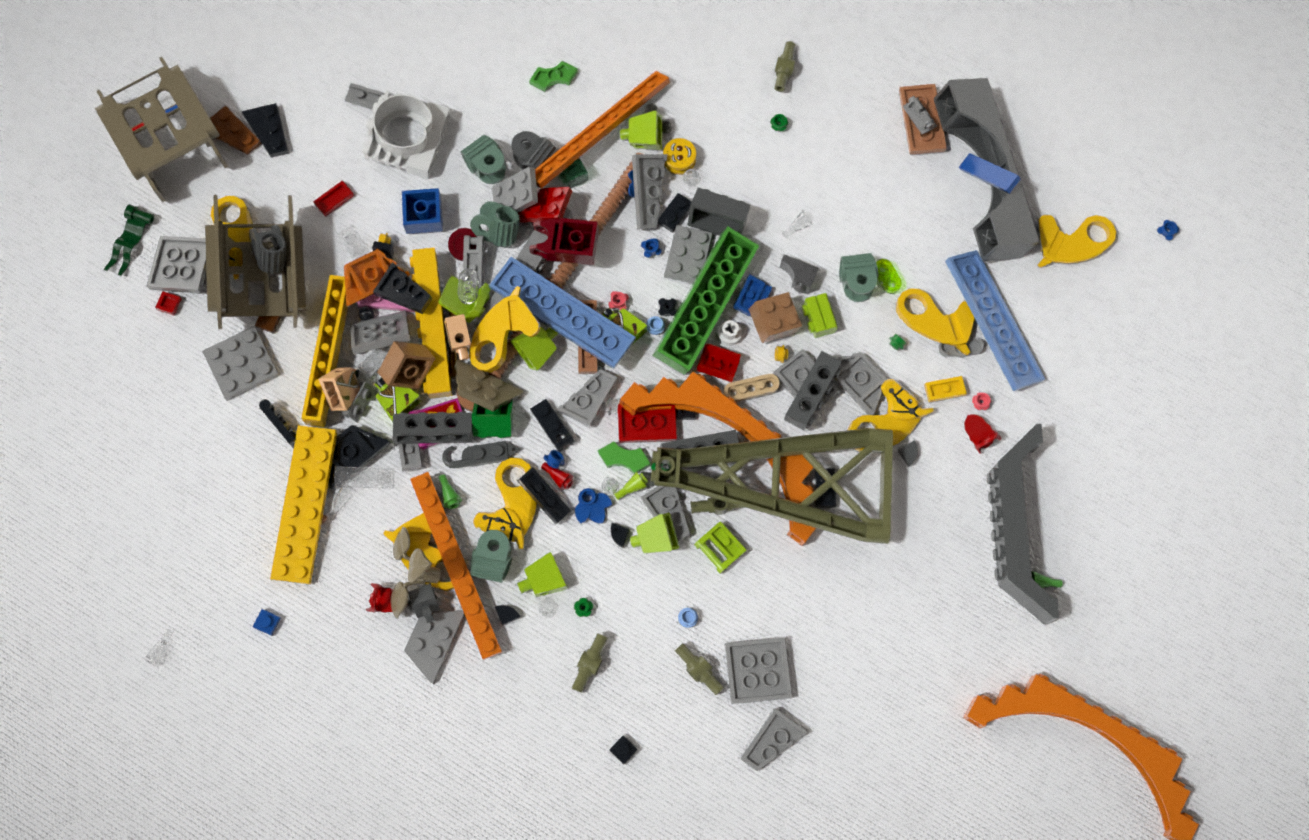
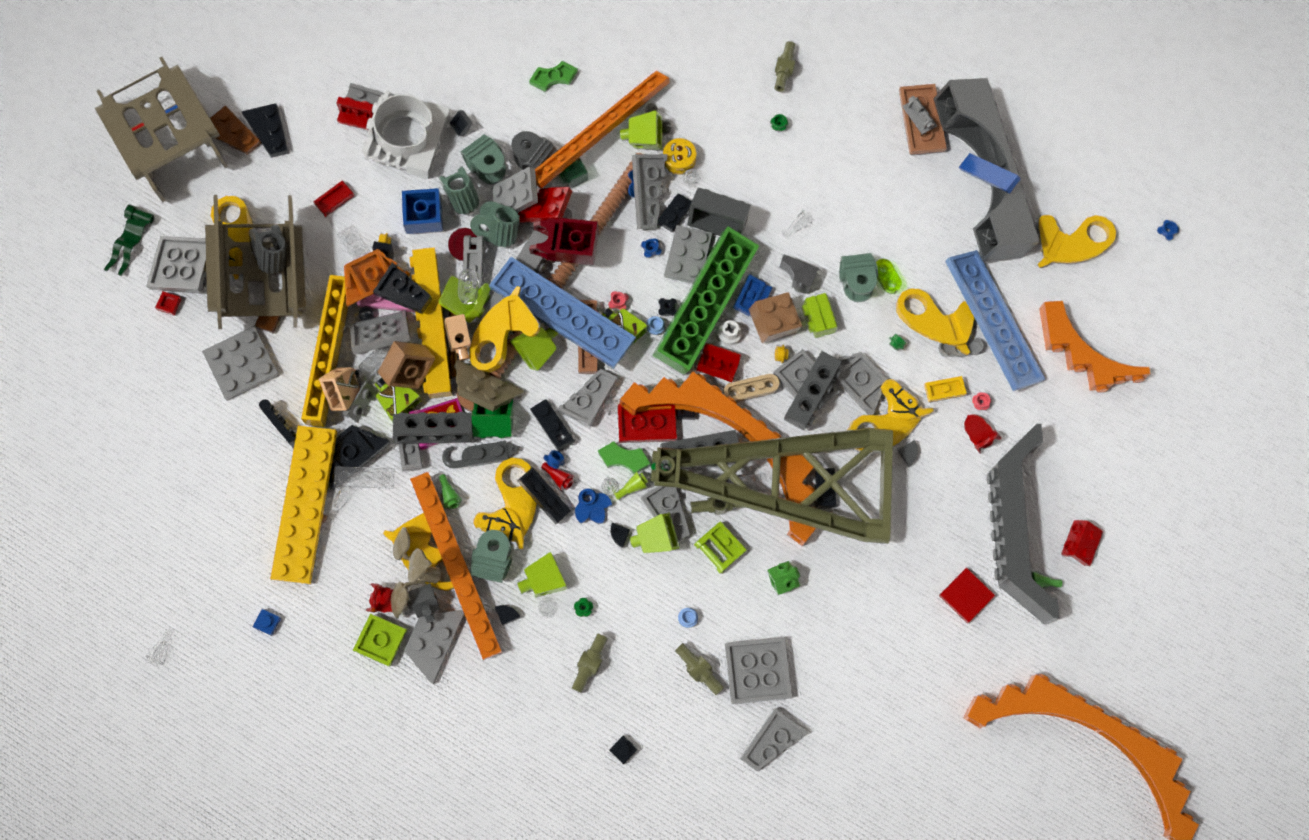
none -> red bracket [336,97,374,130]
none -> lime plate [353,614,407,667]
none -> sand green piece [439,166,480,214]
none -> black plate [449,110,473,136]
none -> clear cone [731,472,767,488]
none -> bright green brick [767,561,800,595]
none -> red tile [938,568,995,624]
none -> orange arch [1039,301,1150,393]
none -> red bracket [1061,520,1103,566]

